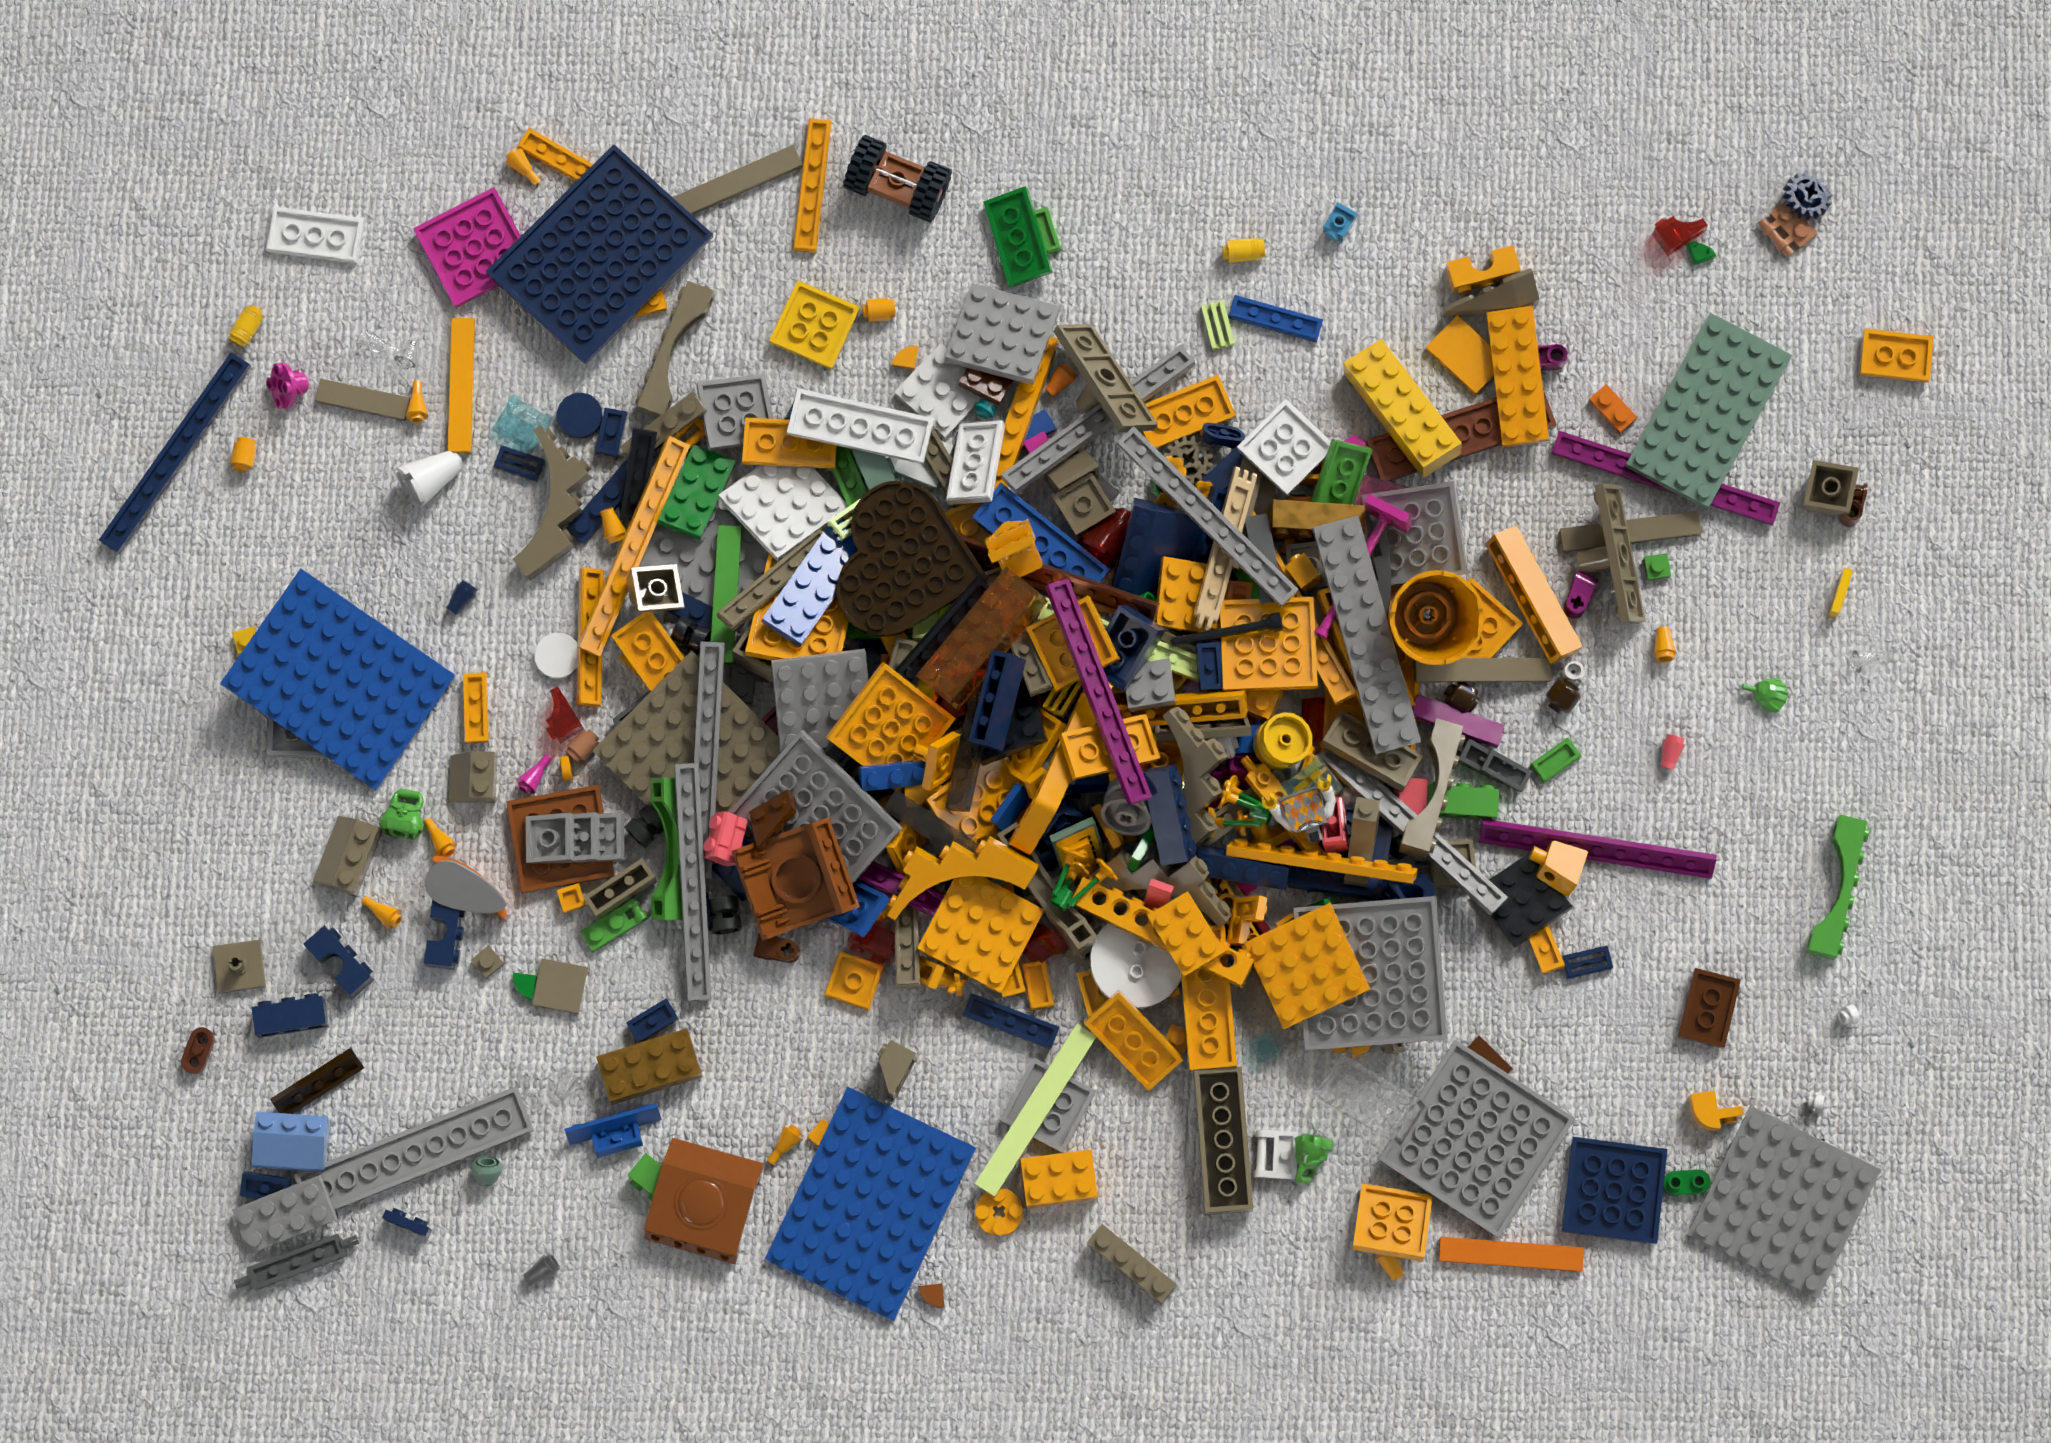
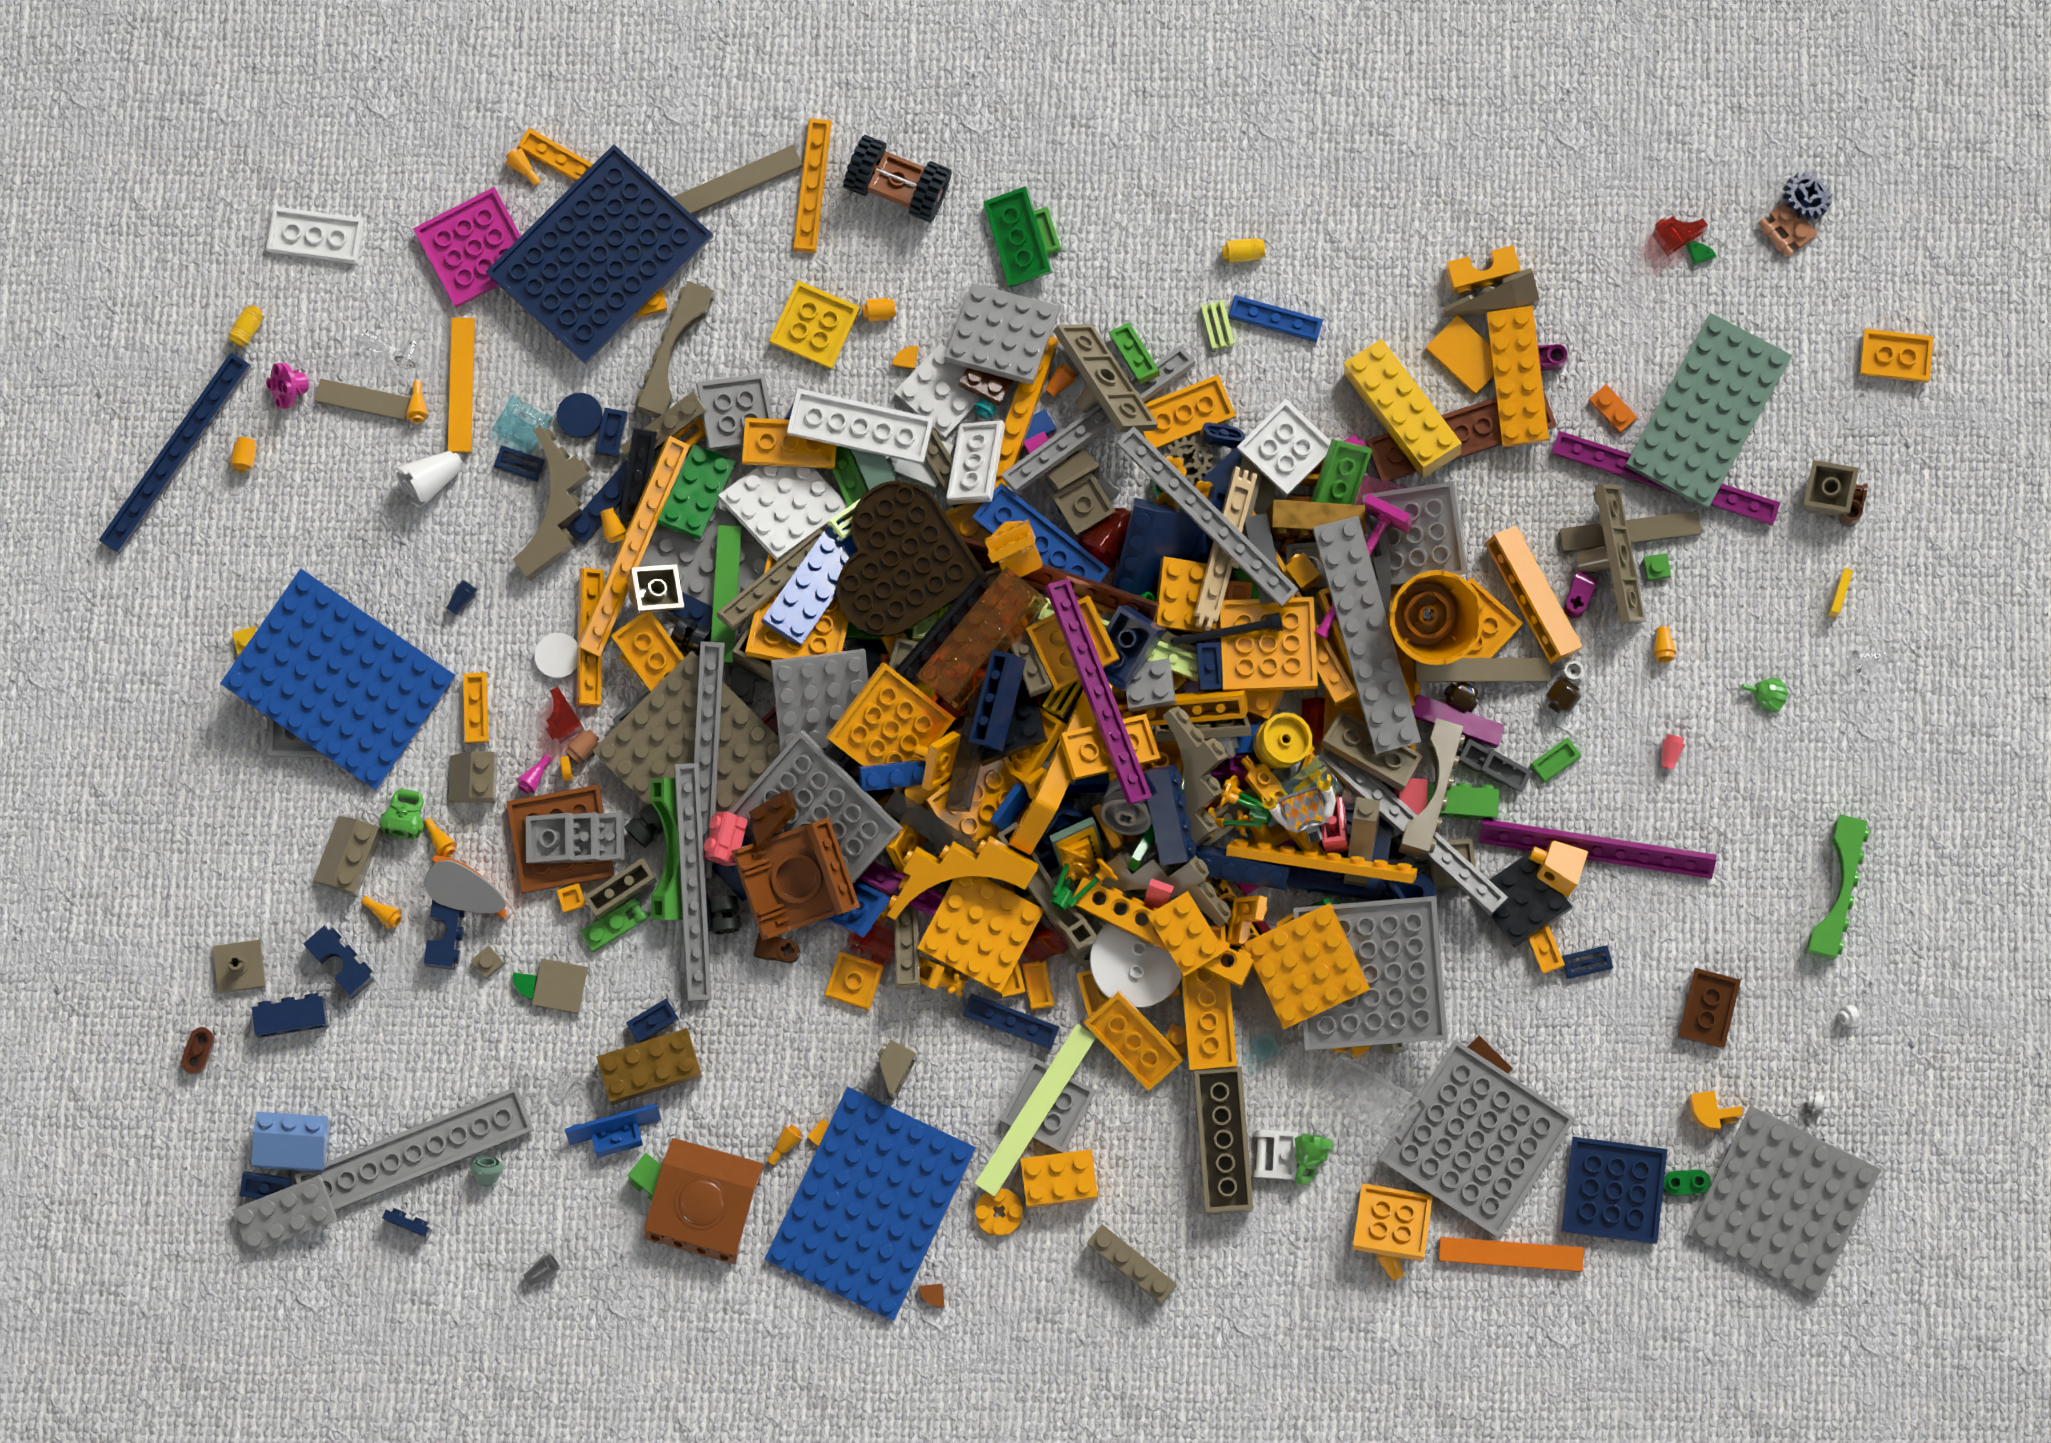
dark grey plate [234,1234,359,1290] -> none
dark brown plate [270,1047,364,1114] -> none
dark azure brick [1323,202,1357,242] -> none
none -> bright green plate [1109,323,1160,385]

